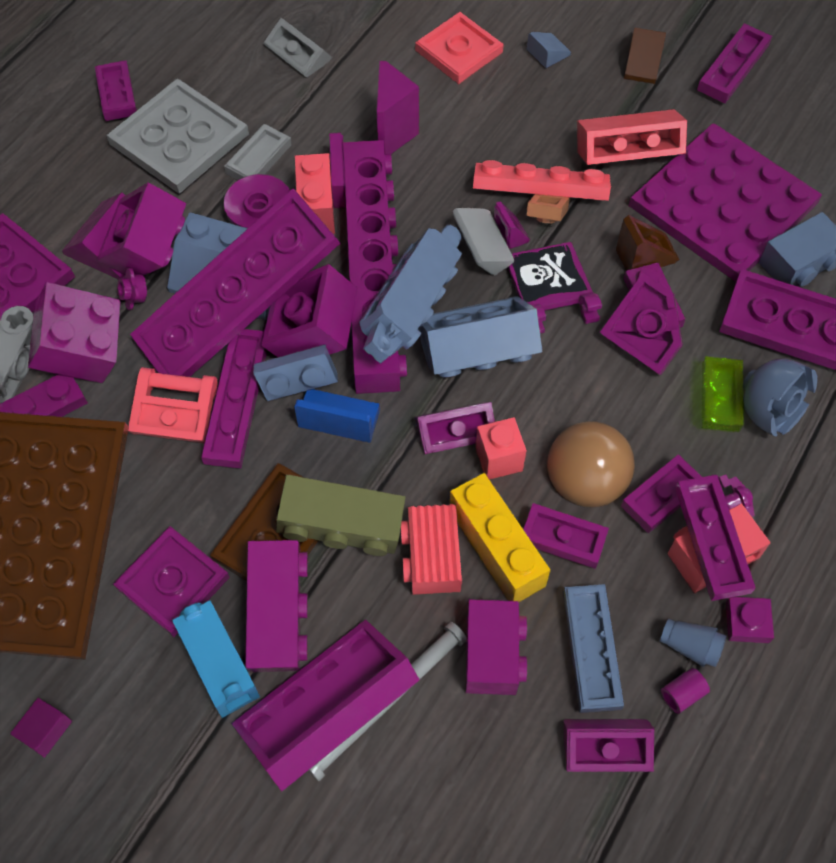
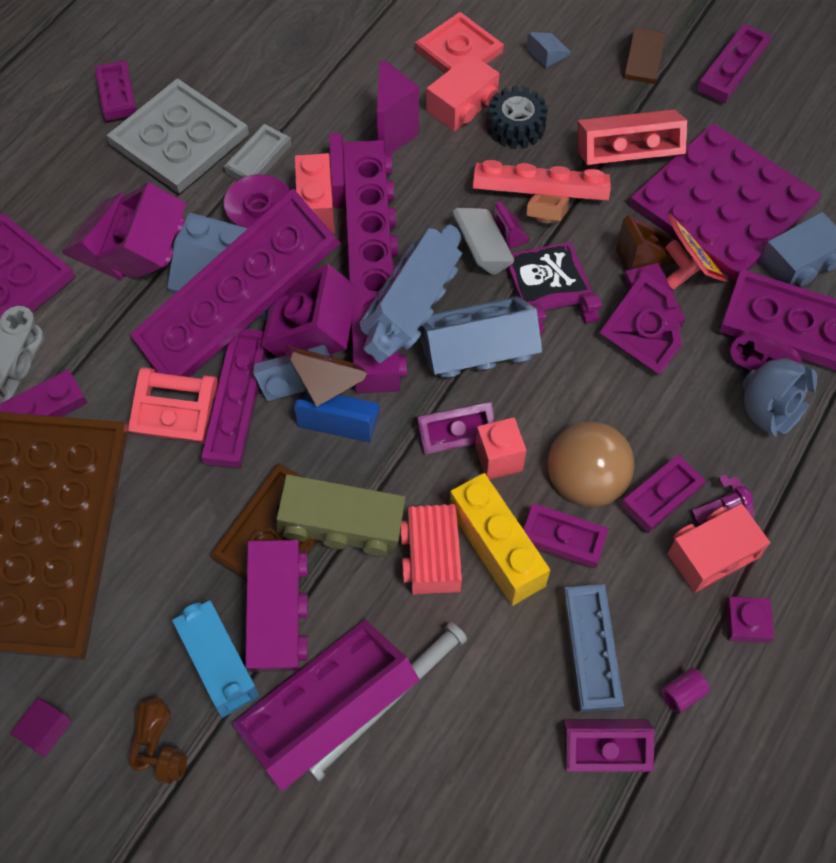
magenta brick [28,282,120,383] -> none
magenta tile [113,526,230,638] -> none
magenta plate [117,268,147,310] -> none
light grey slope [263,18,332,77] -> none
magenta brick [466,599,527,695] -> none
sand blue cone [660,619,727,667] -> none
magenta plate [675,475,756,601] -> none
clear neon green plate [702,356,744,432] -> none
none -> reddish brown piece [129,697,187,784]
none -> reddish brown slope [284,345,367,406]
none -> coral brick [426,53,500,132]
none -> black wheel [487,86,548,149]
none -> coral shield [665,214,728,290]
none -> magenta beam [730,330,801,371]

